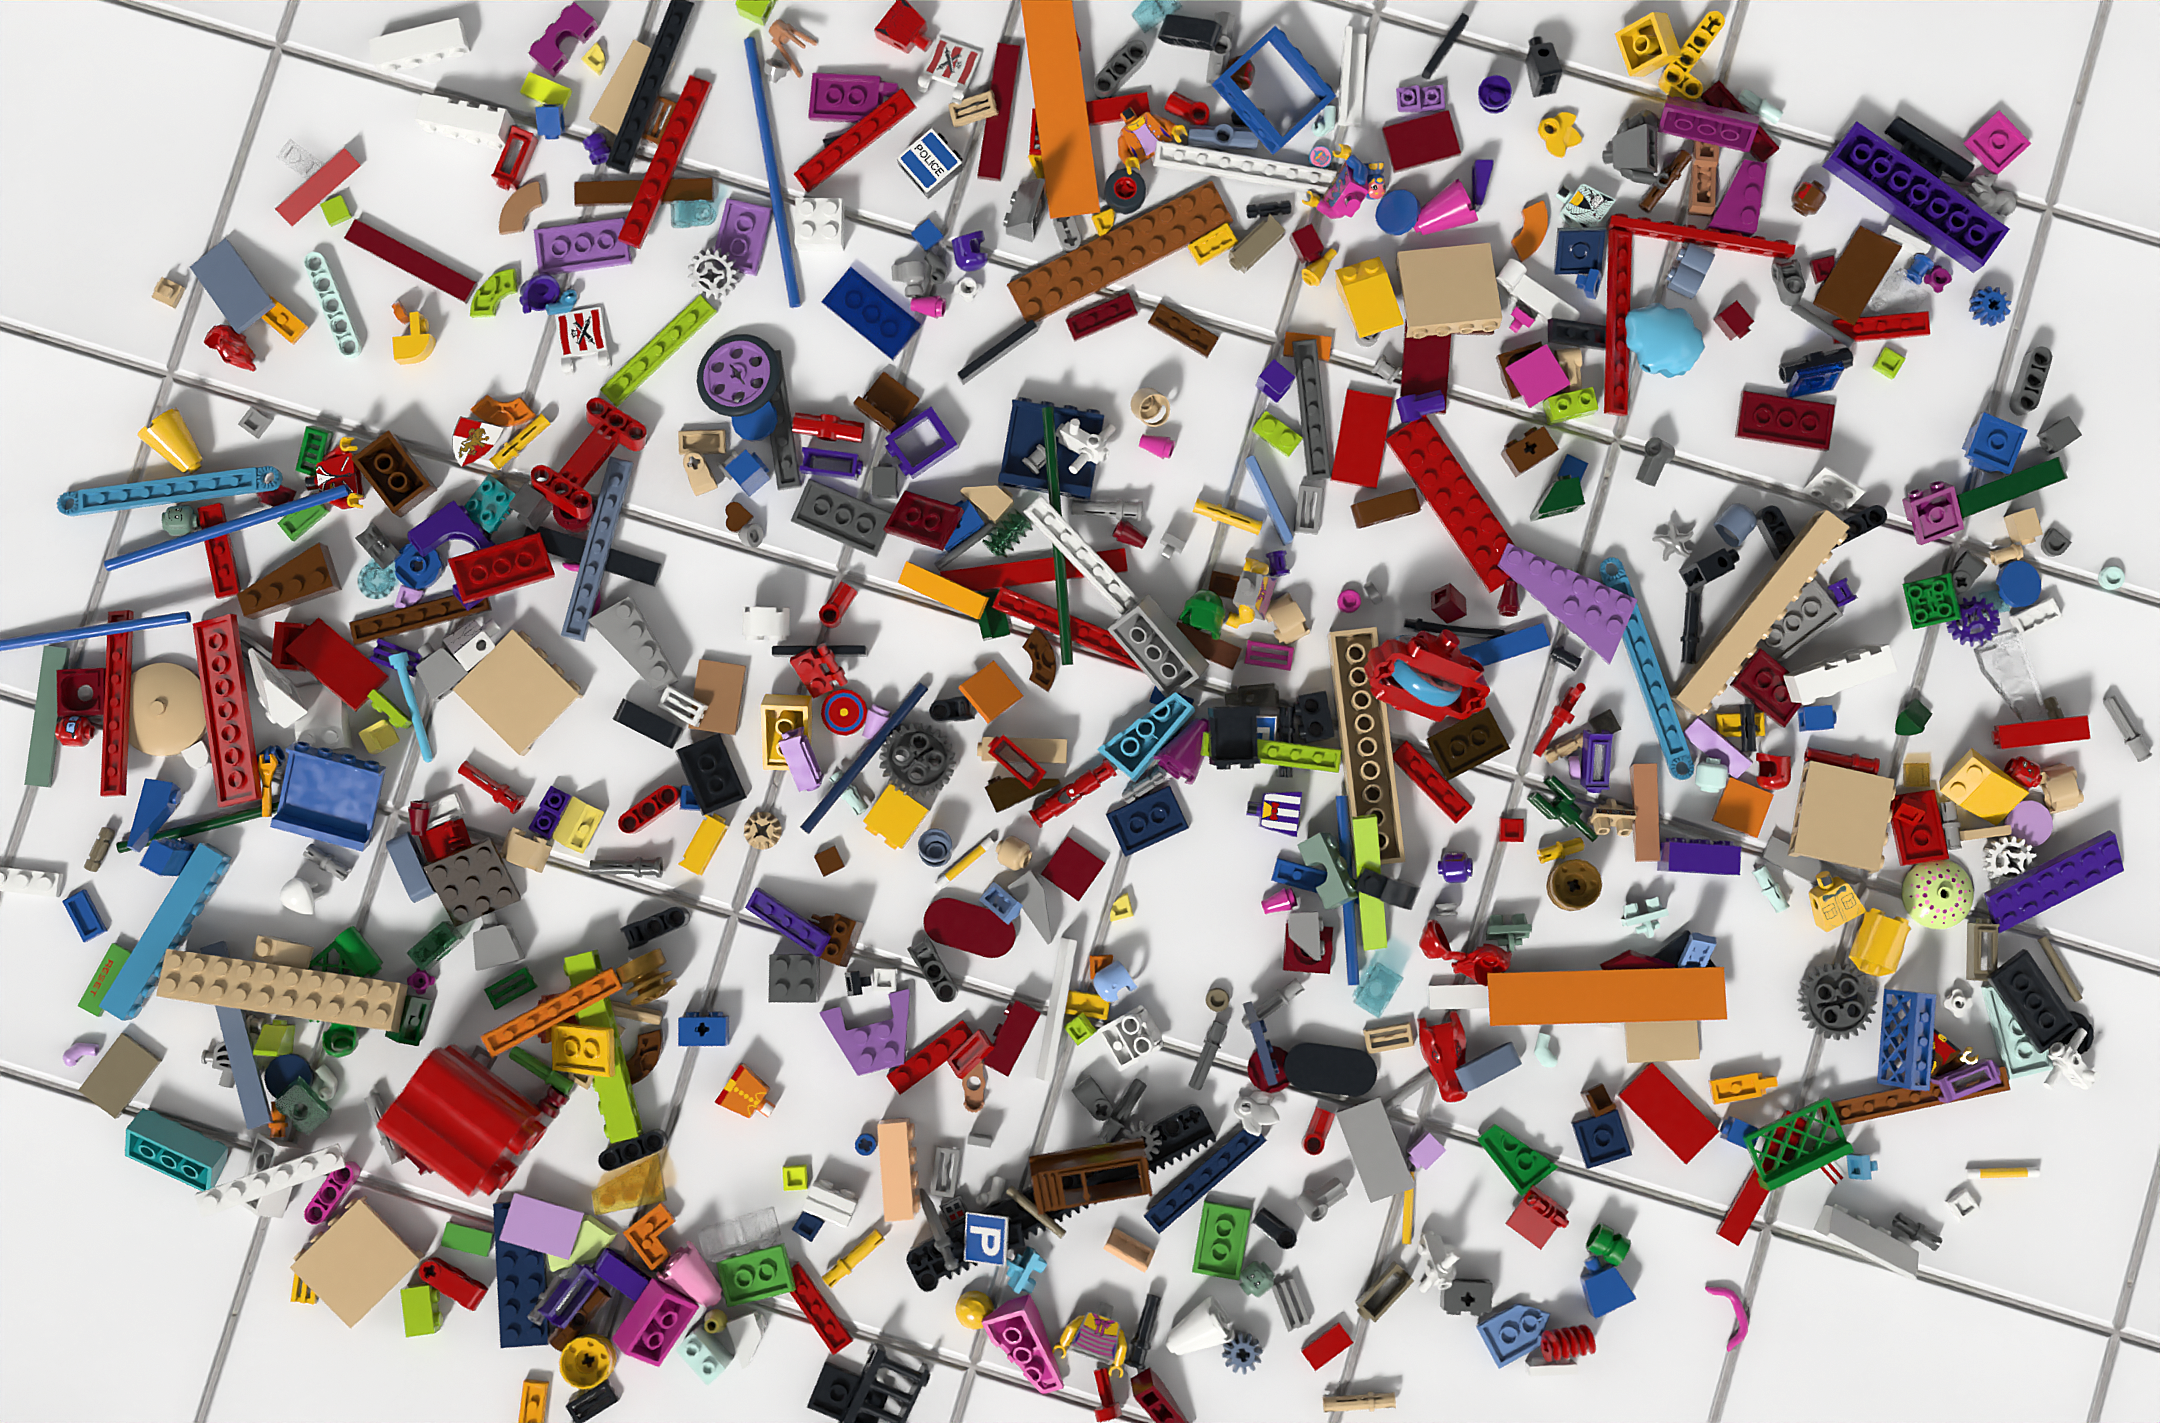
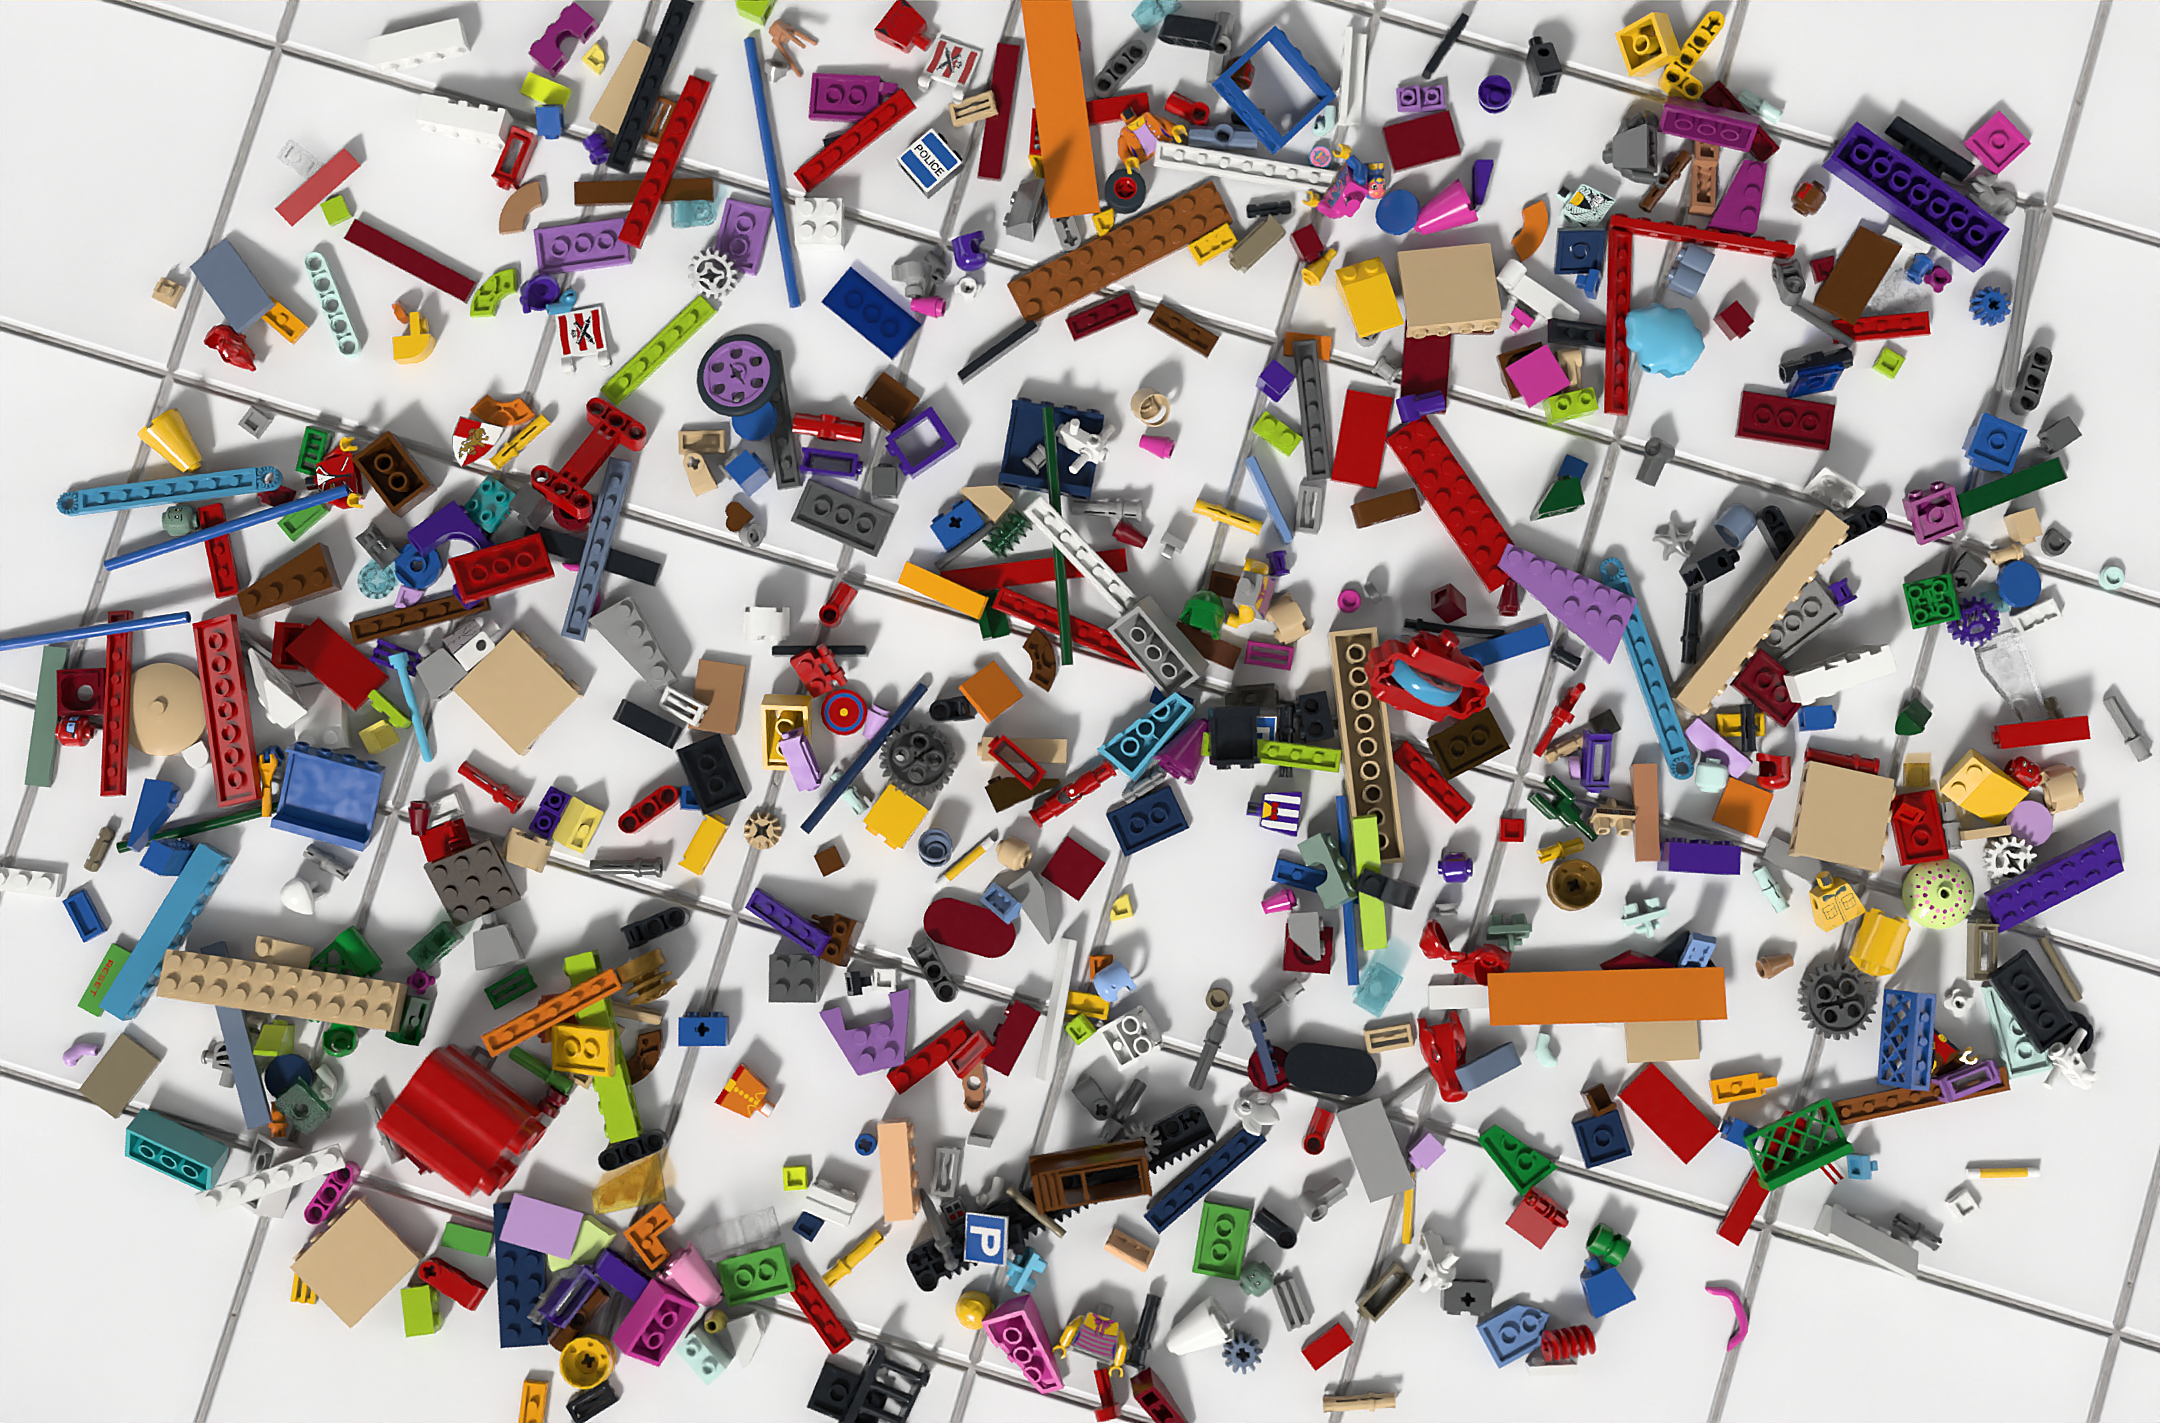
sand blue beam [386,831,437,903] -> none
dark red tile [883,490,964,551] -> none
blue tile [911,219,944,252] -> none
reddish brown brick [1501,426,1559,478] -> none
yellow plate [1538,112,1582,158] -> none
none -> medium nougat cone [1755,953,1794,979]
none -> light grey axle [2002,207,2044,390]

